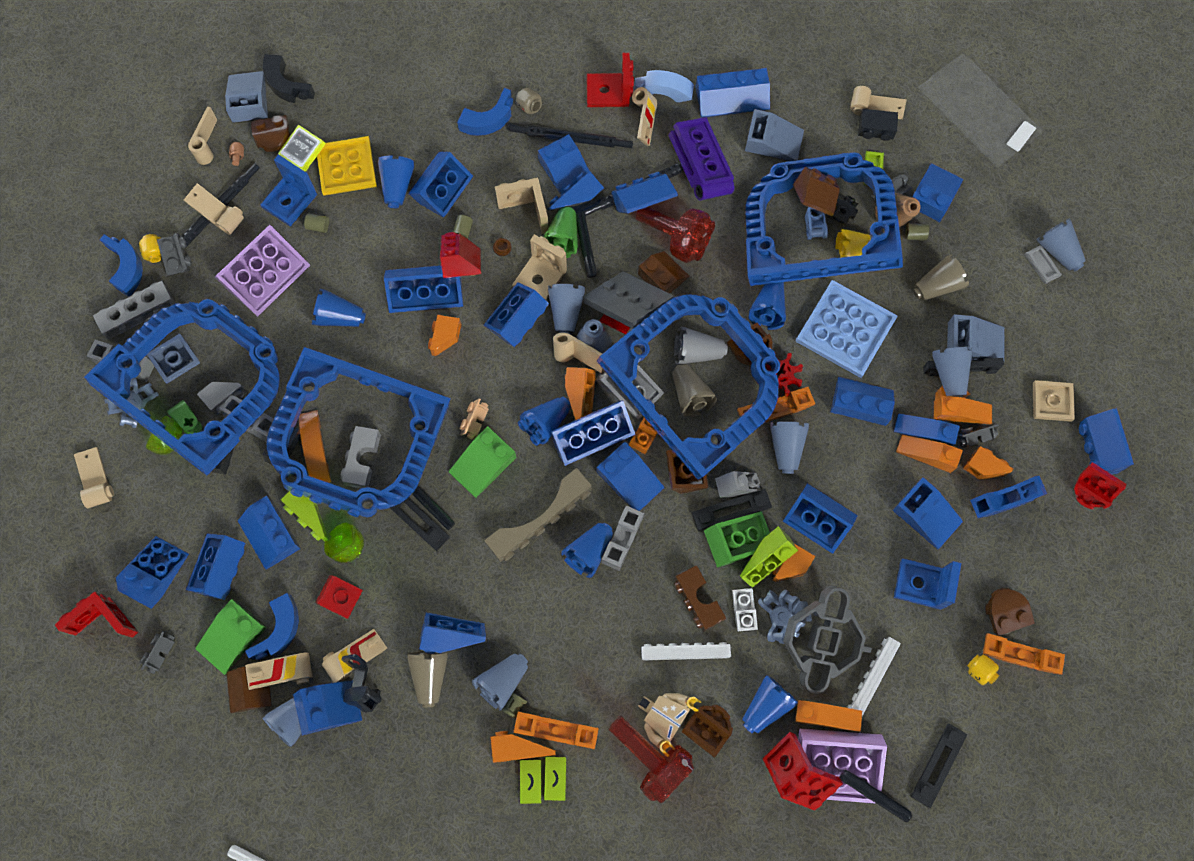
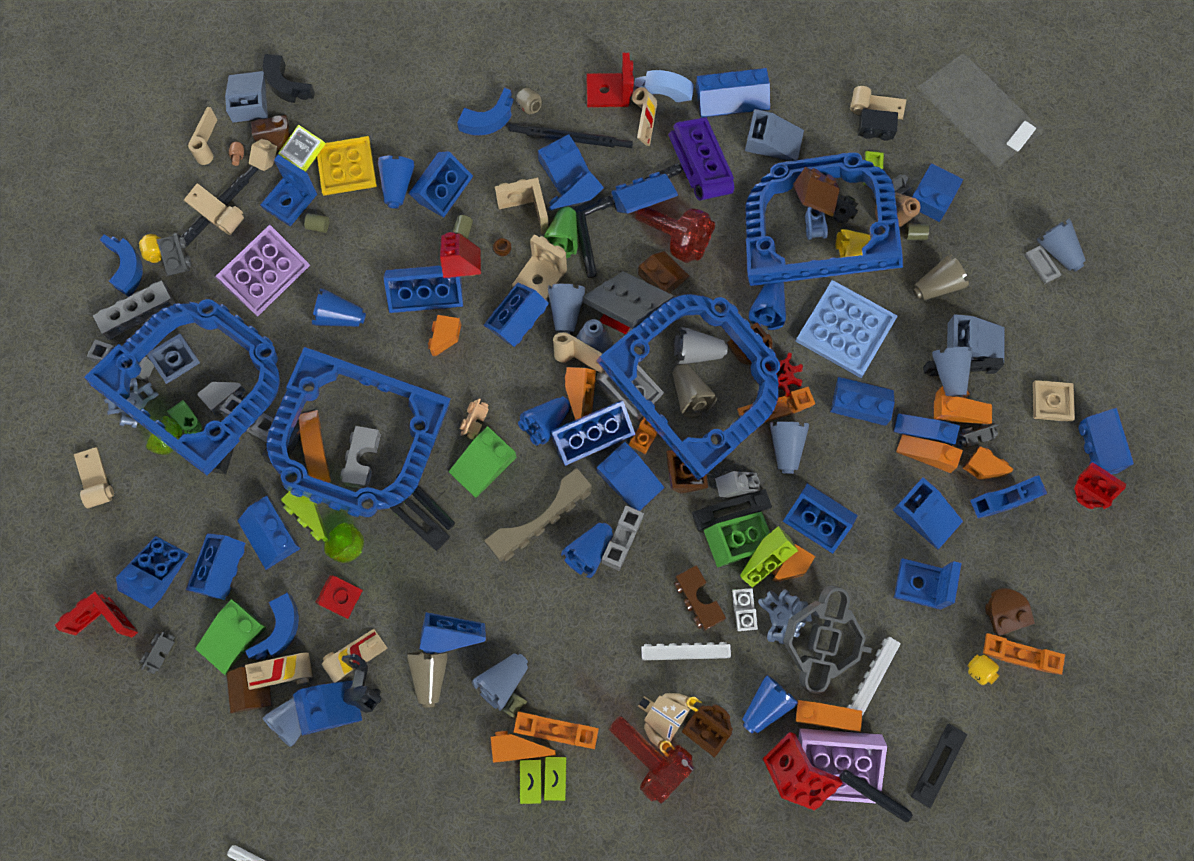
none -> tan brick [249,139,277,171]

